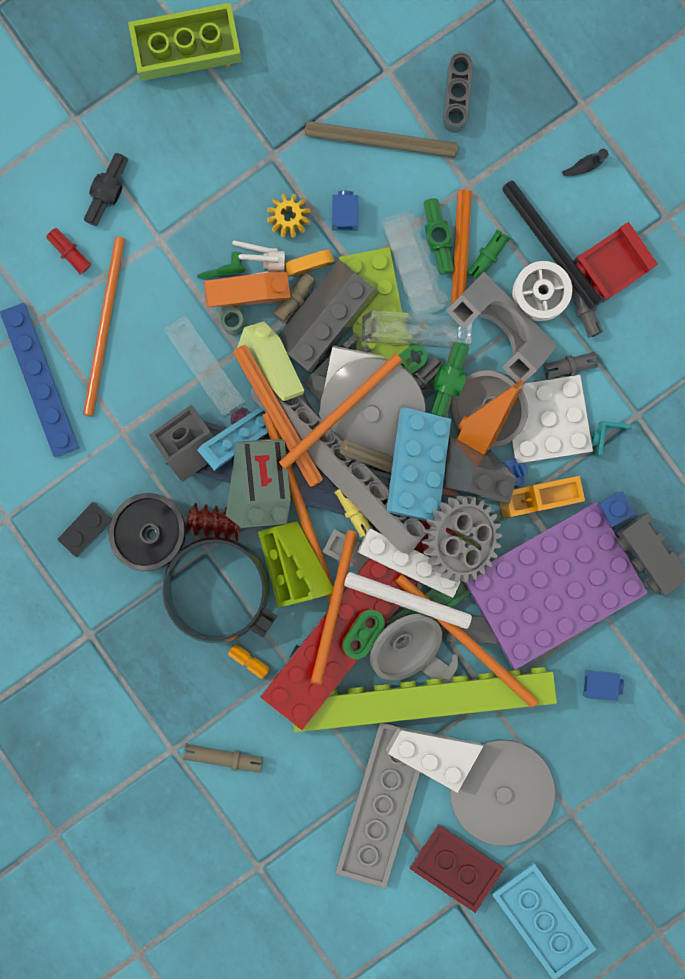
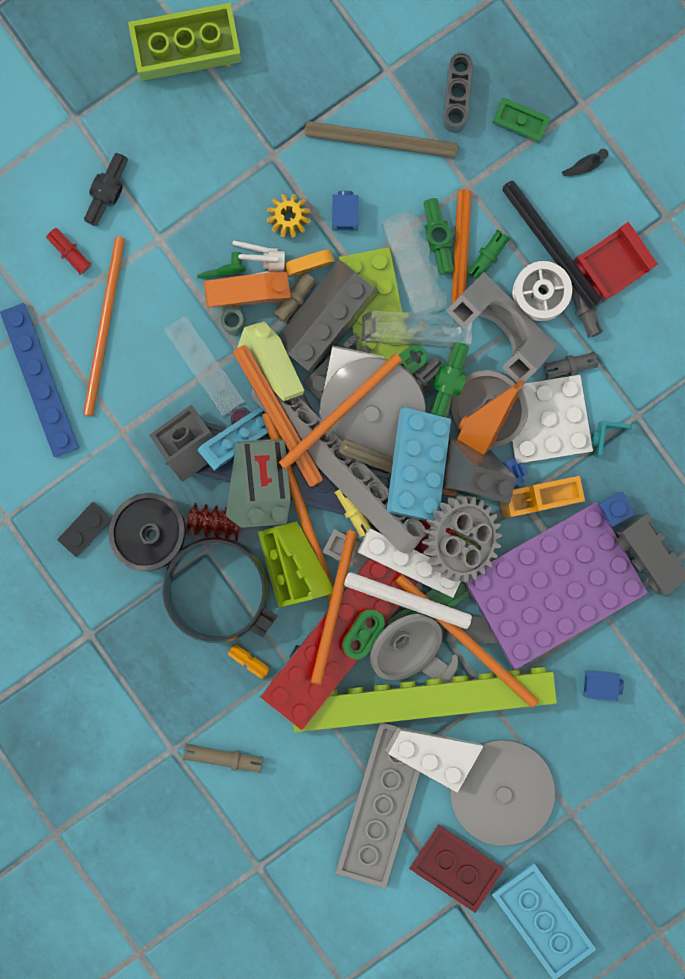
none -> green plate [492,97,551,143]

